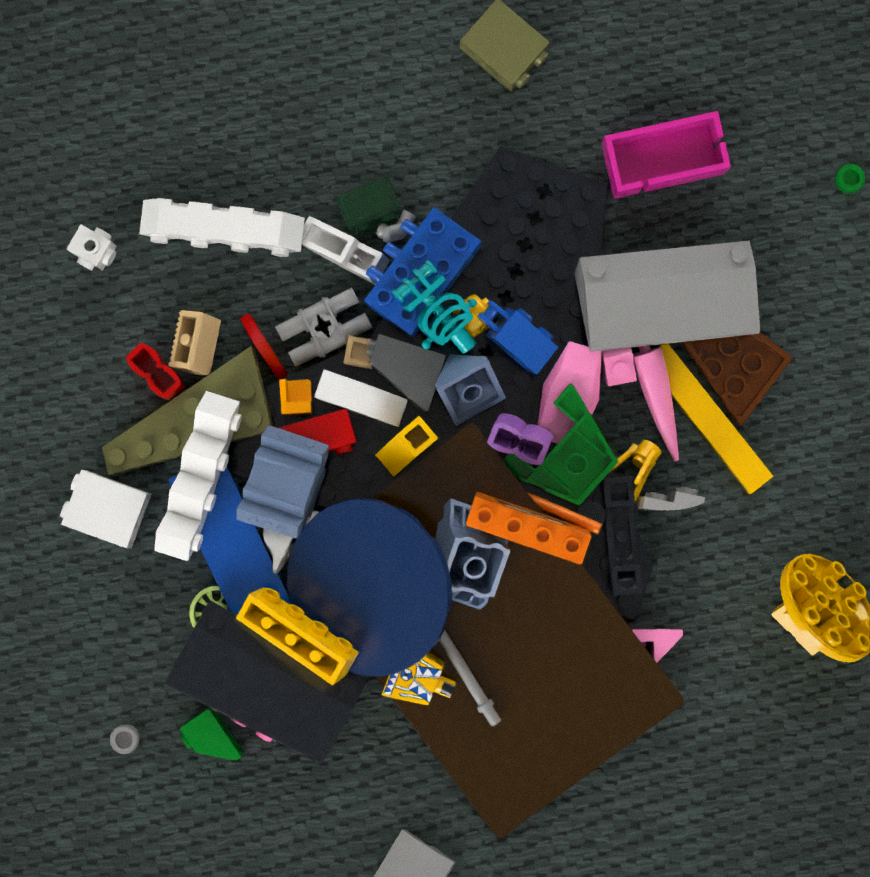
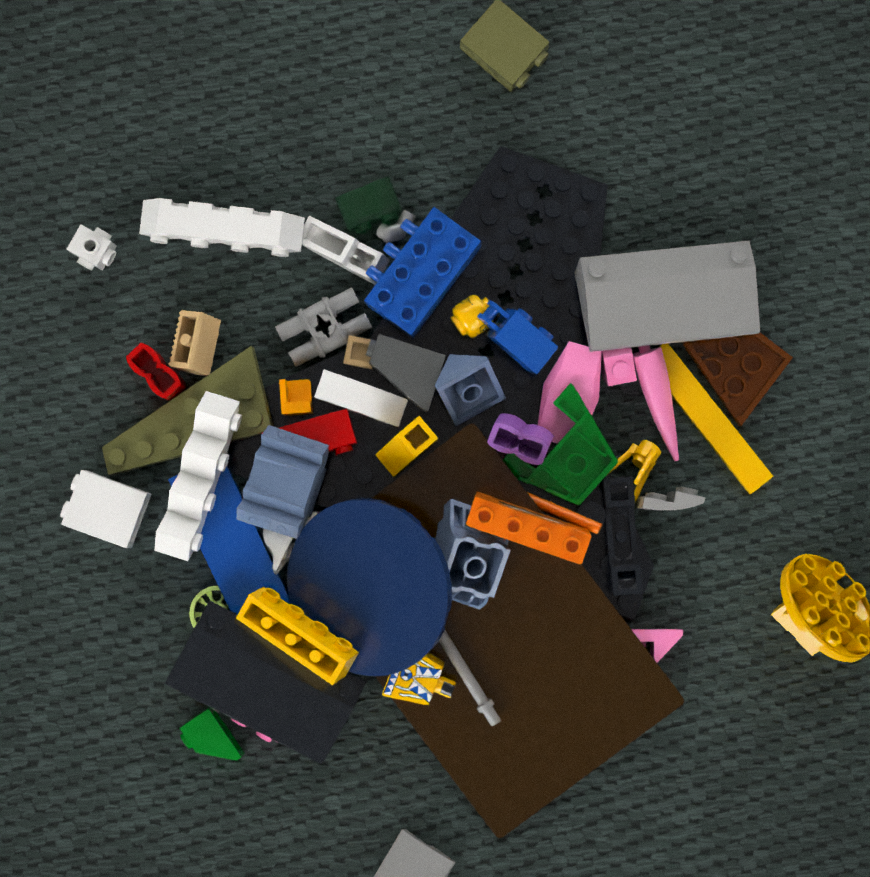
light grey tile [110,724,140,754] -> none
red tile [240,314,287,381] -> none
teal torso [391,260,477,354] -> none
dark pink piece [601,111,731,199] -> none
green tile [835,164,865,194] -> none

